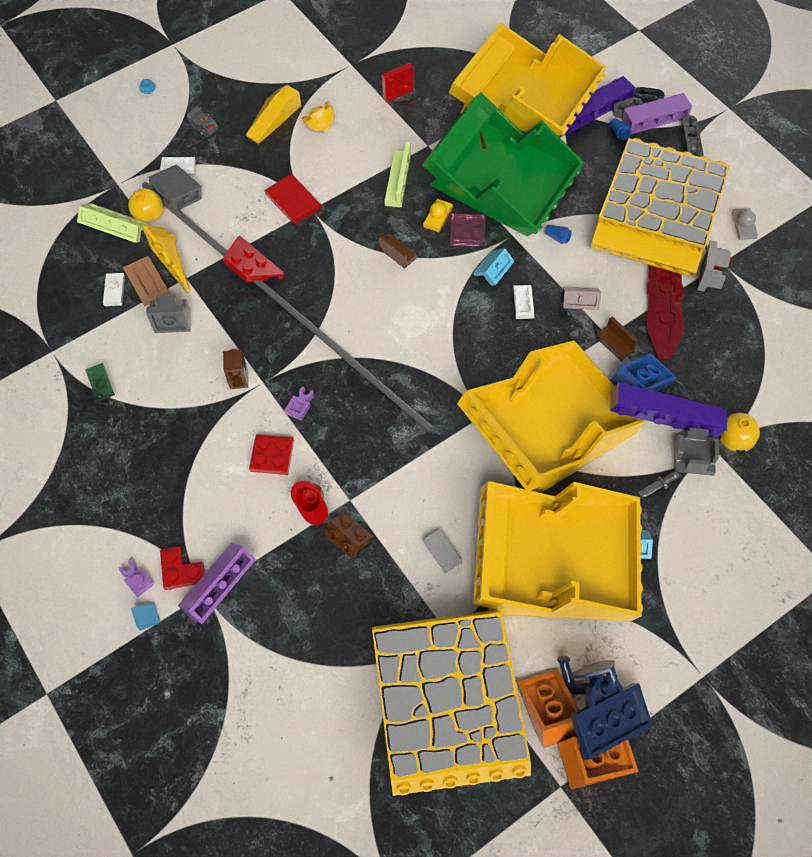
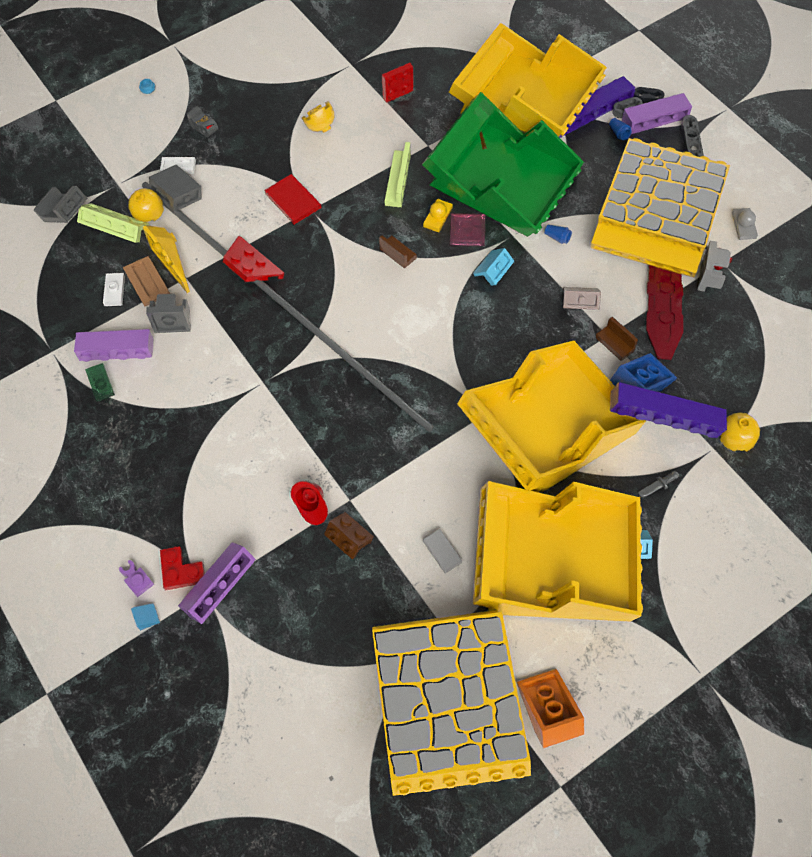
reddish brown brick [223,349,249,390] -> none
yellow wedge [246,85,301,144] -> none
red plate [249,434,294,475] -> none
medium lavender plate [284,387,314,421] -> none
white plate [513,285,534,319] -> none
dark blue plate [557,656,653,760] -> none
orange slope [557,736,639,789] -> none
dark grey panel [674,428,719,476] -> none
none -> dark grey panel [34,186,88,223]
none -> medium lavender brick [74,329,154,362]

